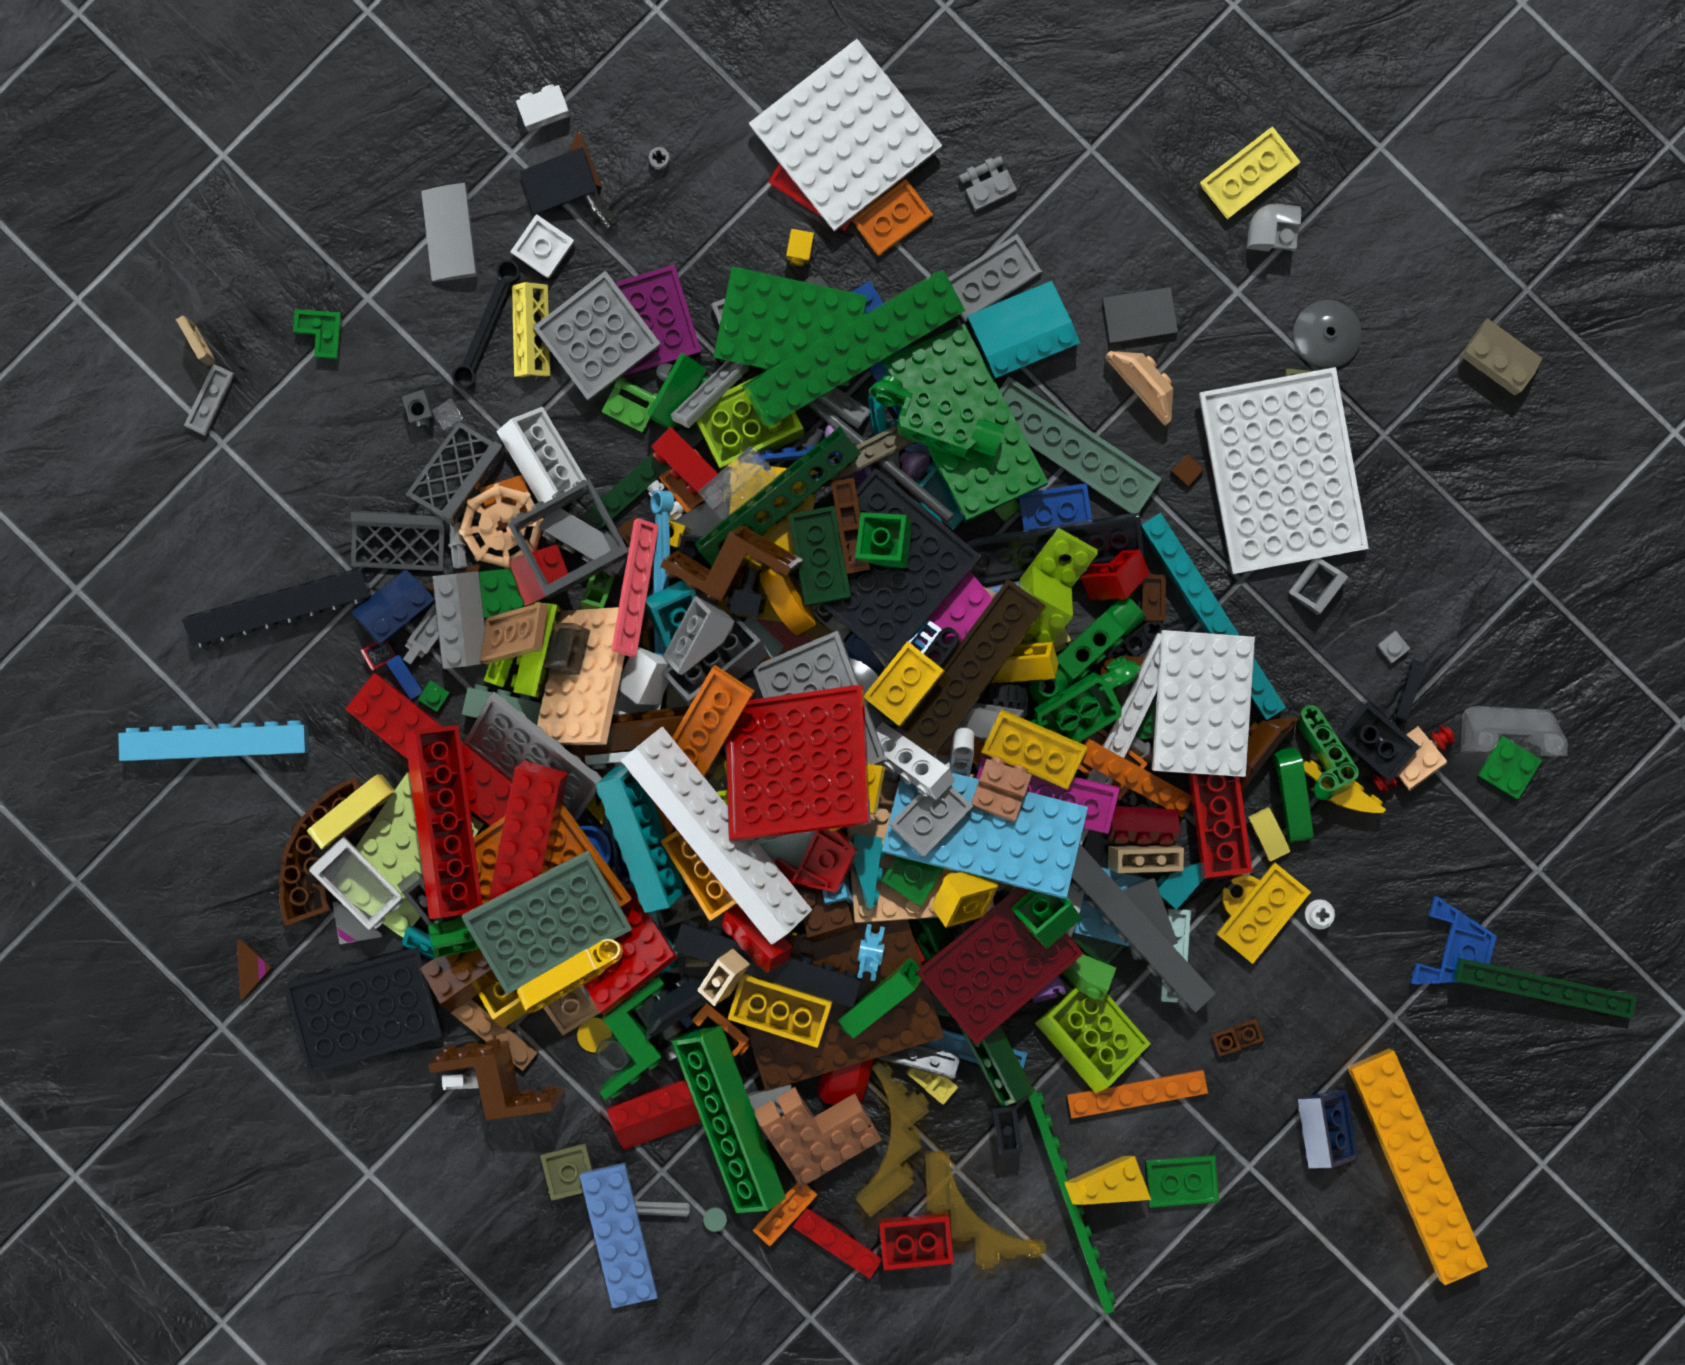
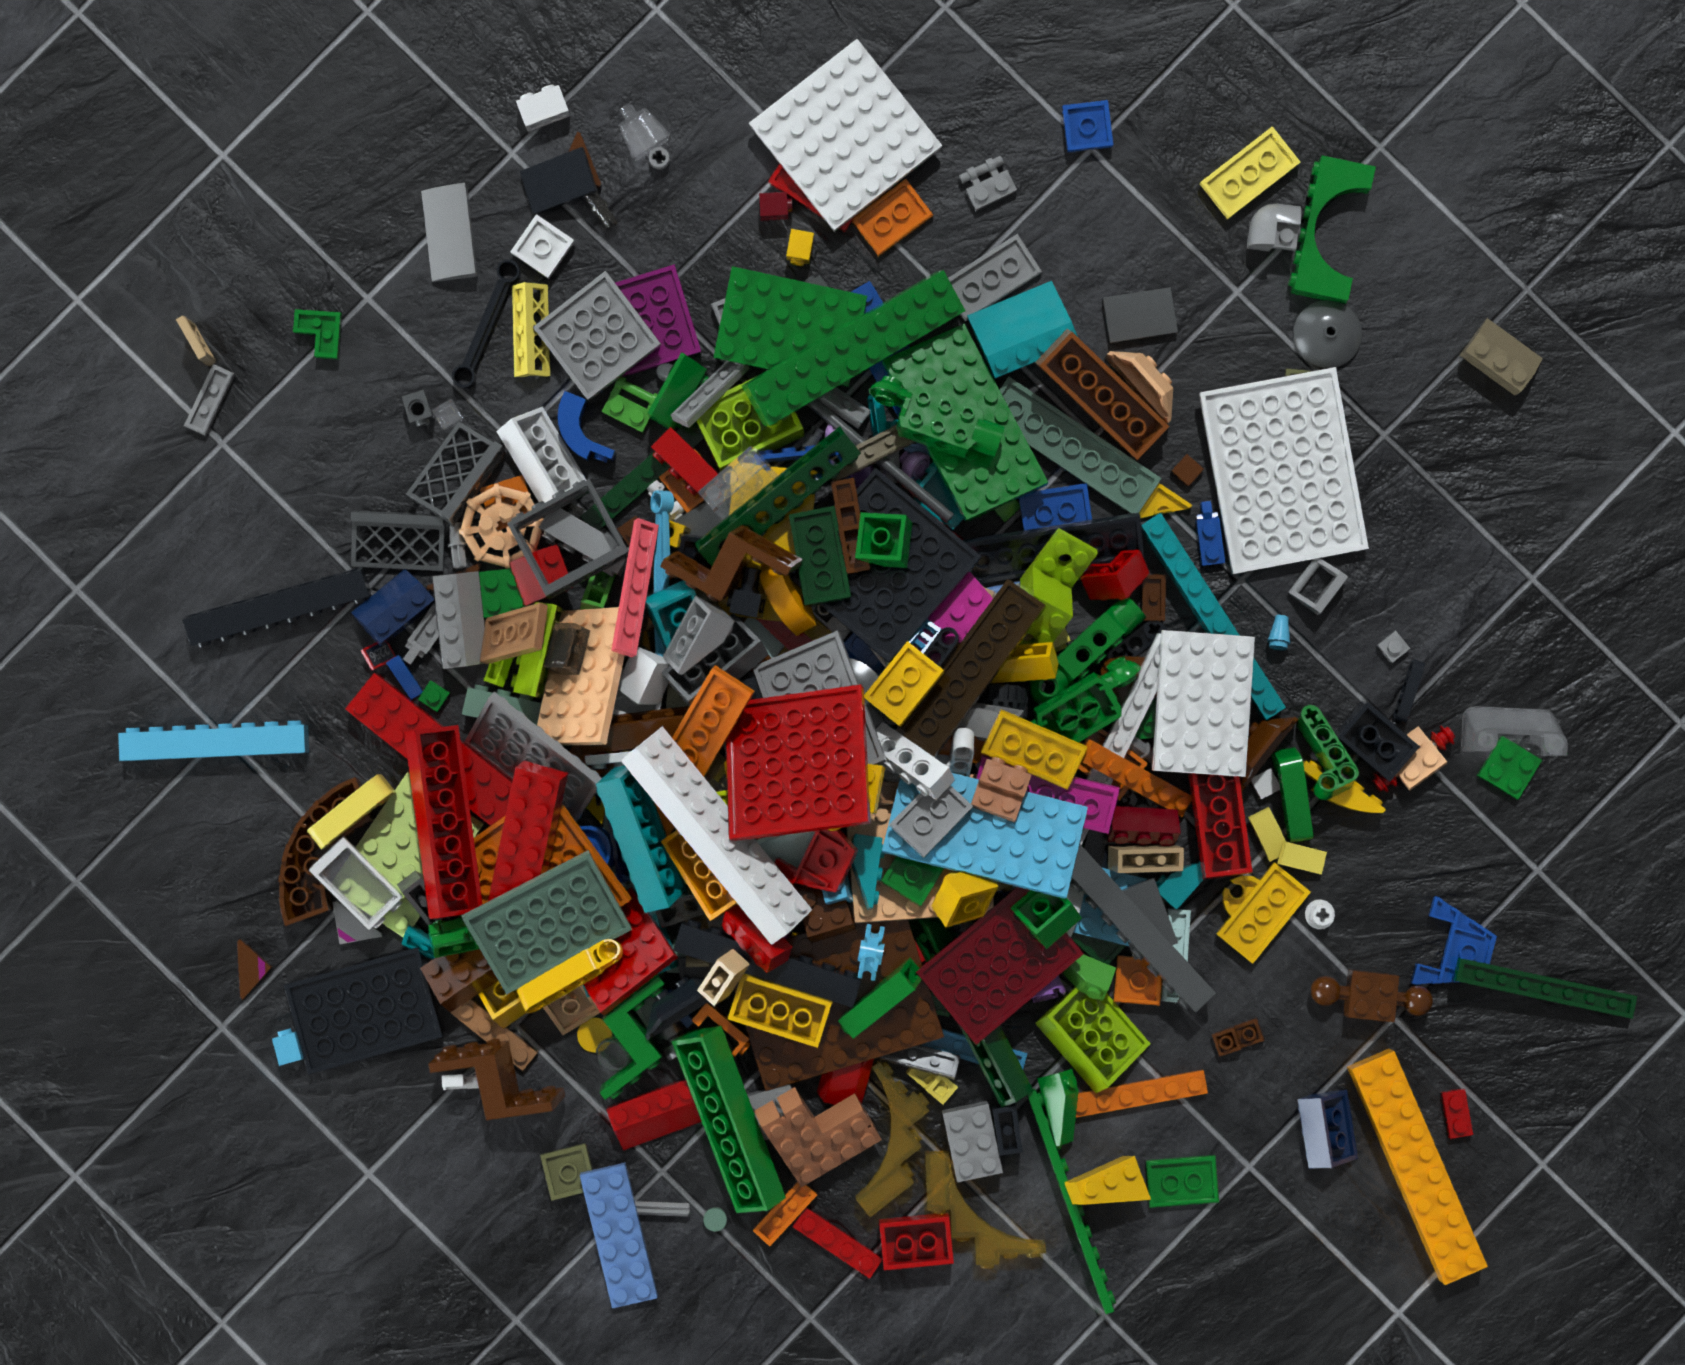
none -> medium azure brick [272,1028,304,1066]
none -> blue arch [558,391,617,463]
none -> clear torso [619,103,671,163]
none -> dark red brick [759,192,792,221]
none -> light grey brick [942,1101,1003,1182]
none -> dark orange brick [1035,329,1170,460]
none -> green slope [1037,1069,1079,1147]
none -> blue plate [1062,100,1114,152]
none -> orange plate [1113,955,1162,1006]
none -> yellow tile [1139,483,1192,518]
none -> blue hinge [1195,501,1225,566]
none -> white tile [1251,768,1280,799]
none -> medium azure cone [1267,615,1290,650]
none -> light yellow tile [1277,841,1327,874]
none -> green arch [1288,155,1376,304]
none -> reddish brown brick [1311,969,1433,1022]
none -> red plate [1441,1088,1473,1139]

